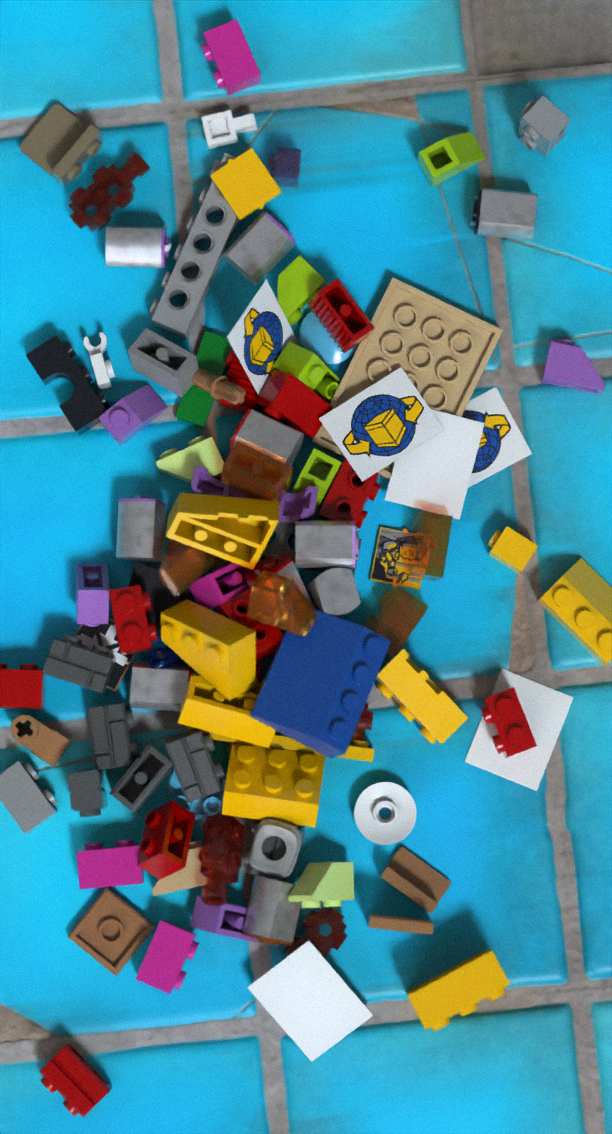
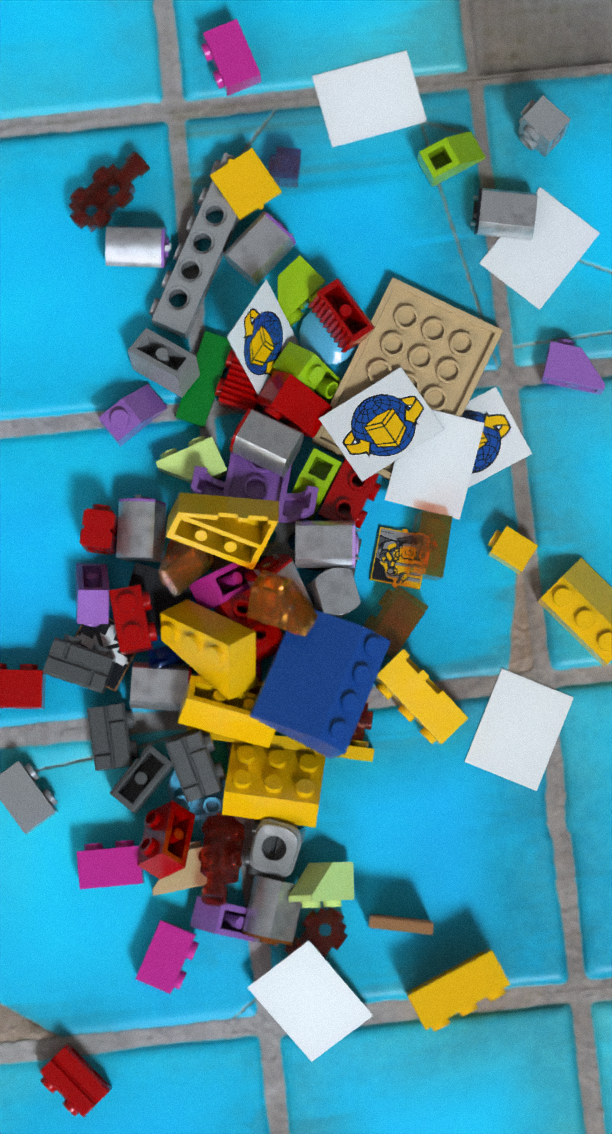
medium nougat piece [10,715,71,767] -> none
dark tan bracket [20,104,103,187] -> none
black arch [26,335,110,436] -> none
dark grey brick [67,770,108,818] -> none
medium nougat tile [67,887,156,976] -> none
white plate [83,332,115,390] -> none
medium nougat axle [192,369,246,405] -> none
white plate [201,110,258,149] -> none
clear orange brick [221,441,293,505] -> none
white dish [354,782,417,845] -> none
medium nougat panel [380,847,451,914] -> none
red brick [480,687,537,758] -> none
none -> red brick [79,504,118,555]
none -> white sticker [312,50,427,147]
none -> white sticker [479,187,600,310]

